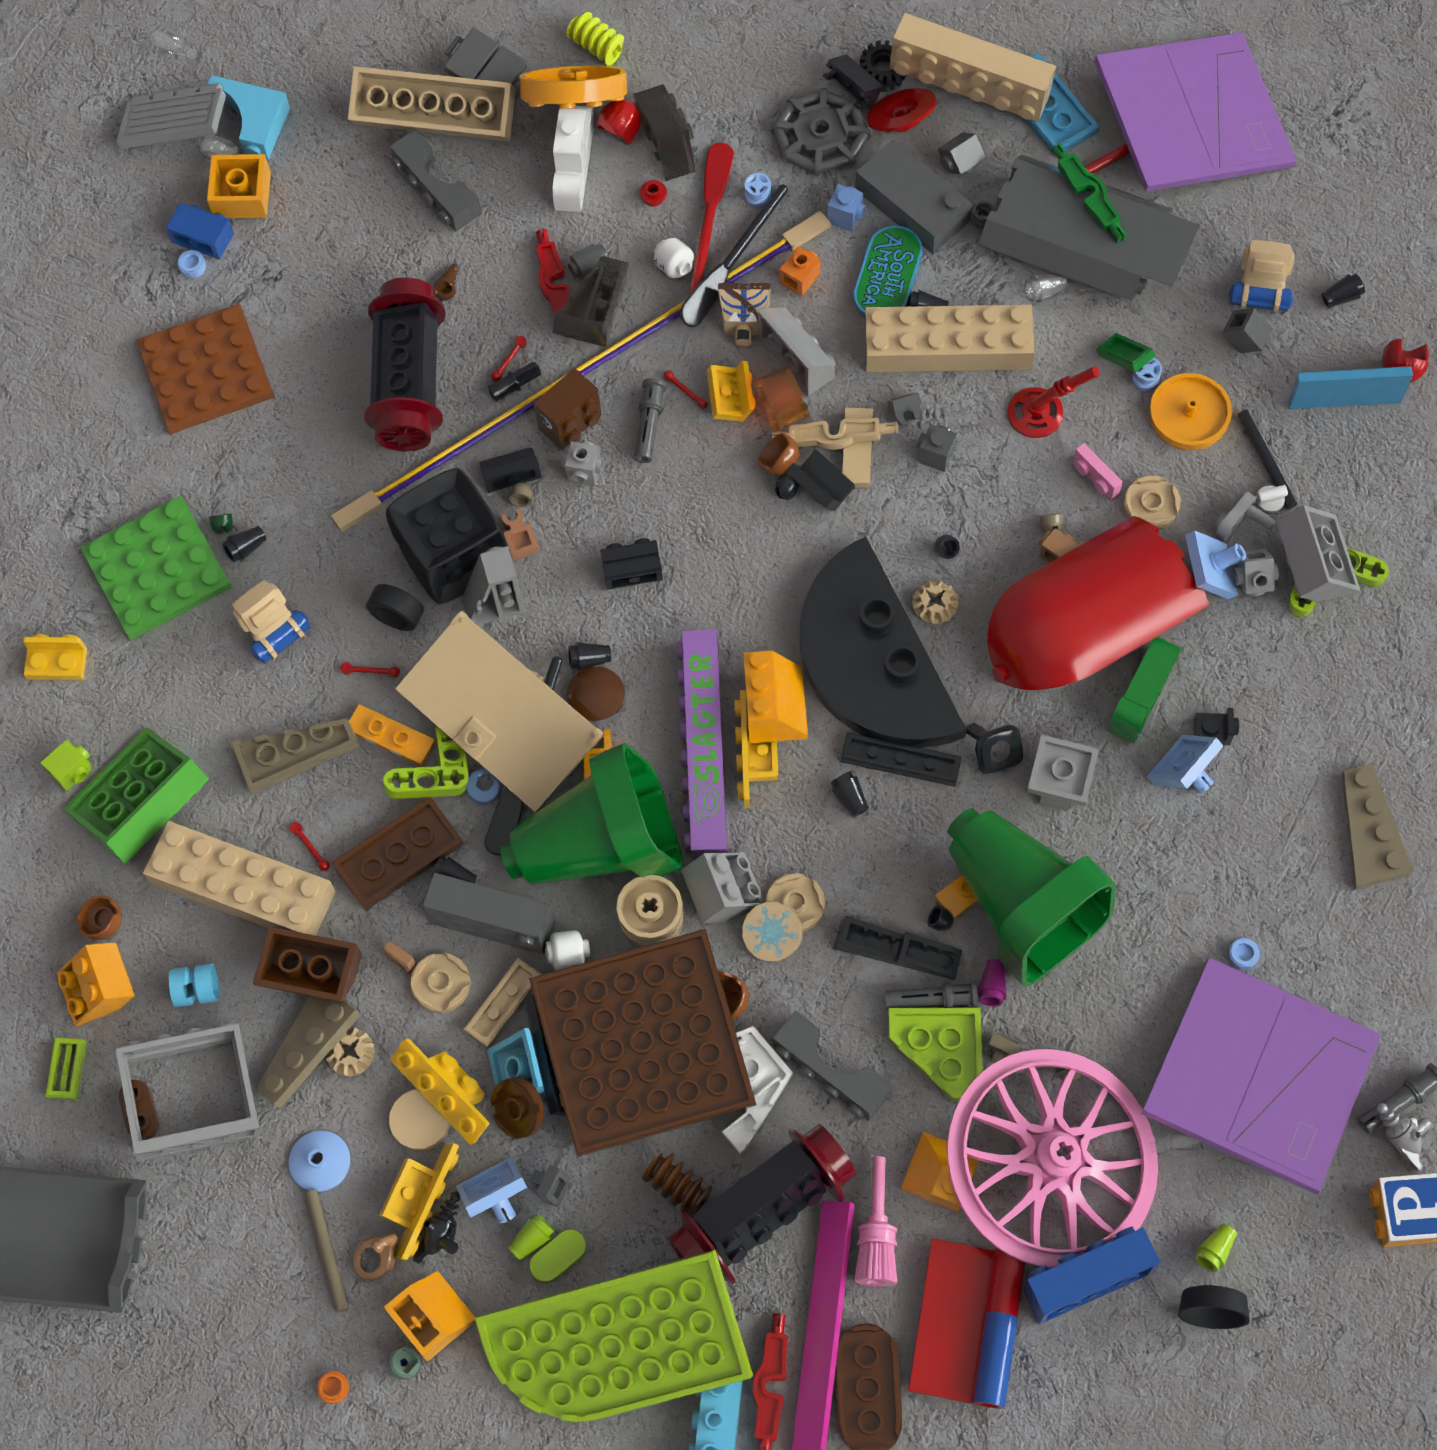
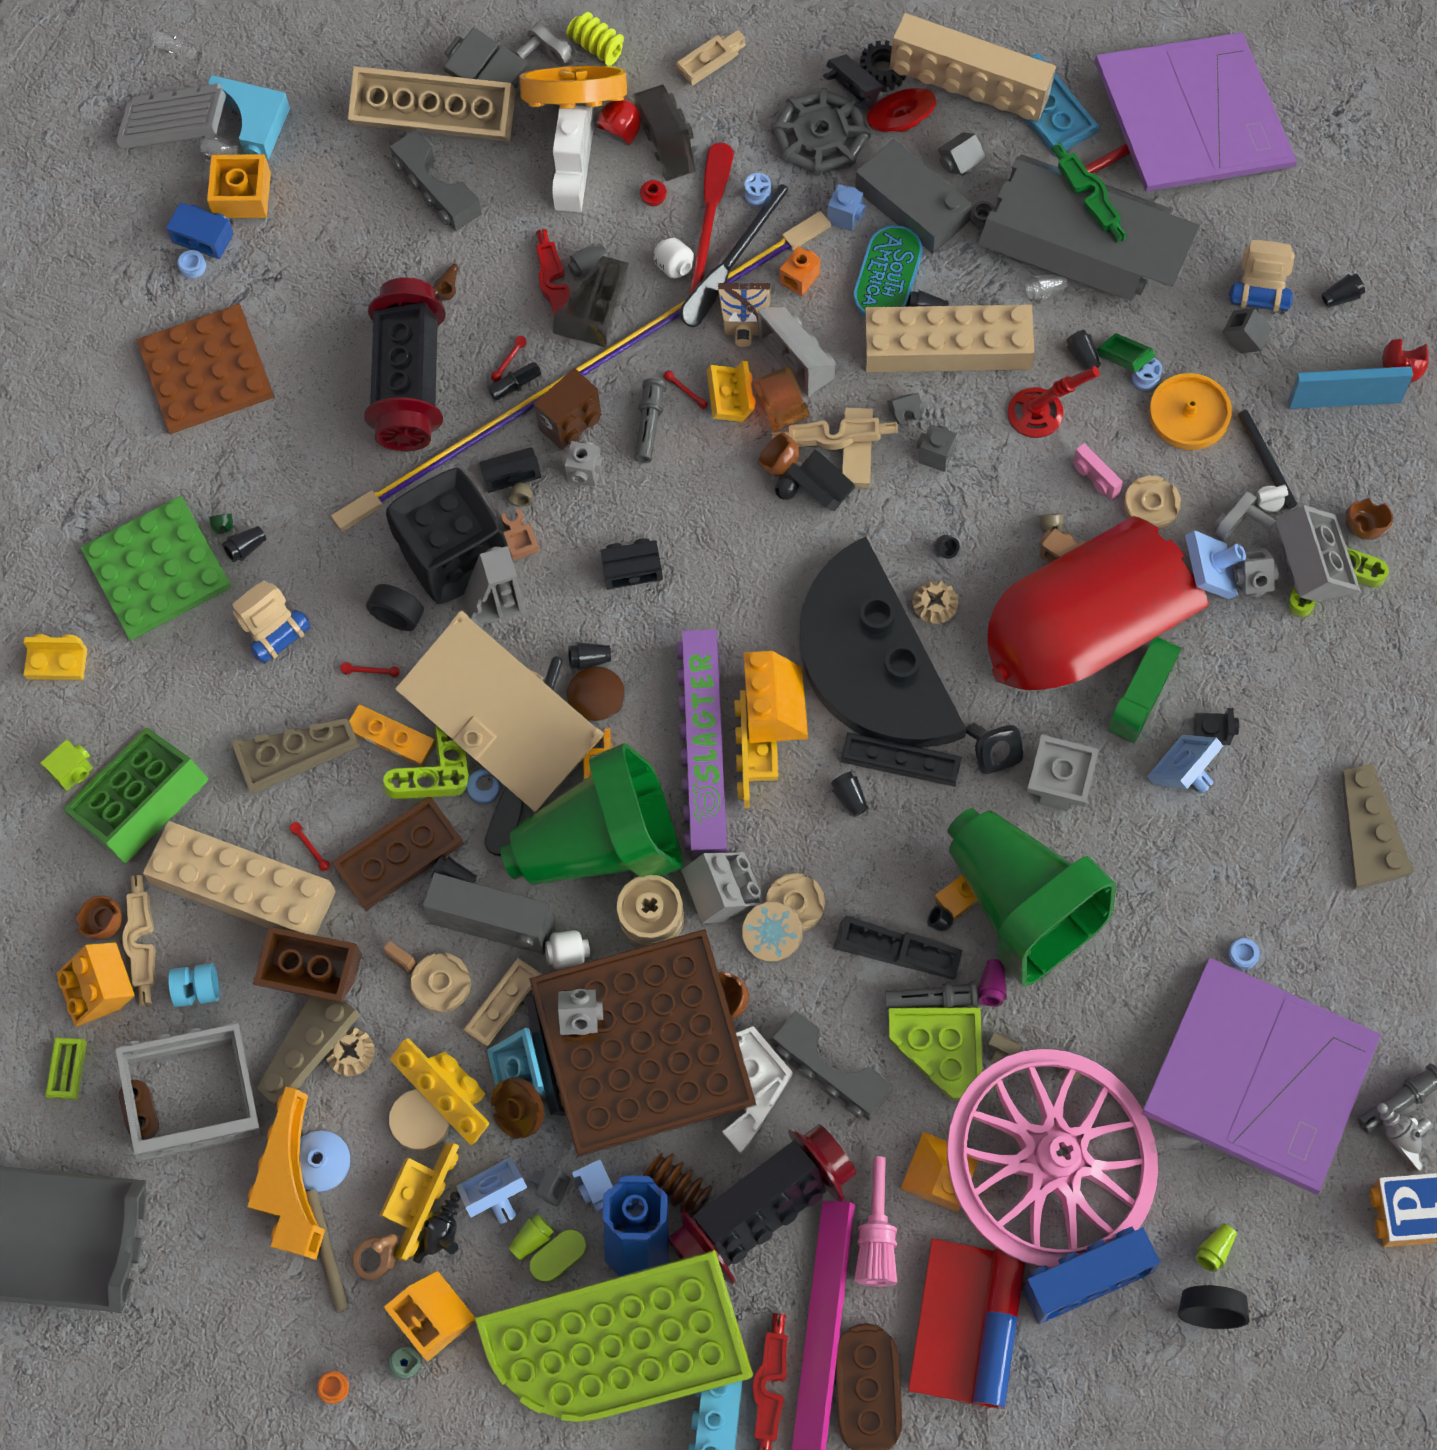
none -> tan piece [123,875,156,1006]
none -> light orange arch [247,1086,325,1260]
none -> light grey piece [515,24,572,66]
none -> light grey brick [558,989,603,1035]
none -> light blue brick [572,1160,613,1213]
none -> blue brick [603,1176,669,1276]
none -> tan hinge [676,30,745,86]
none -> black cone [1066,330,1101,370]
none -> dark orange hair [1346,498,1393,540]

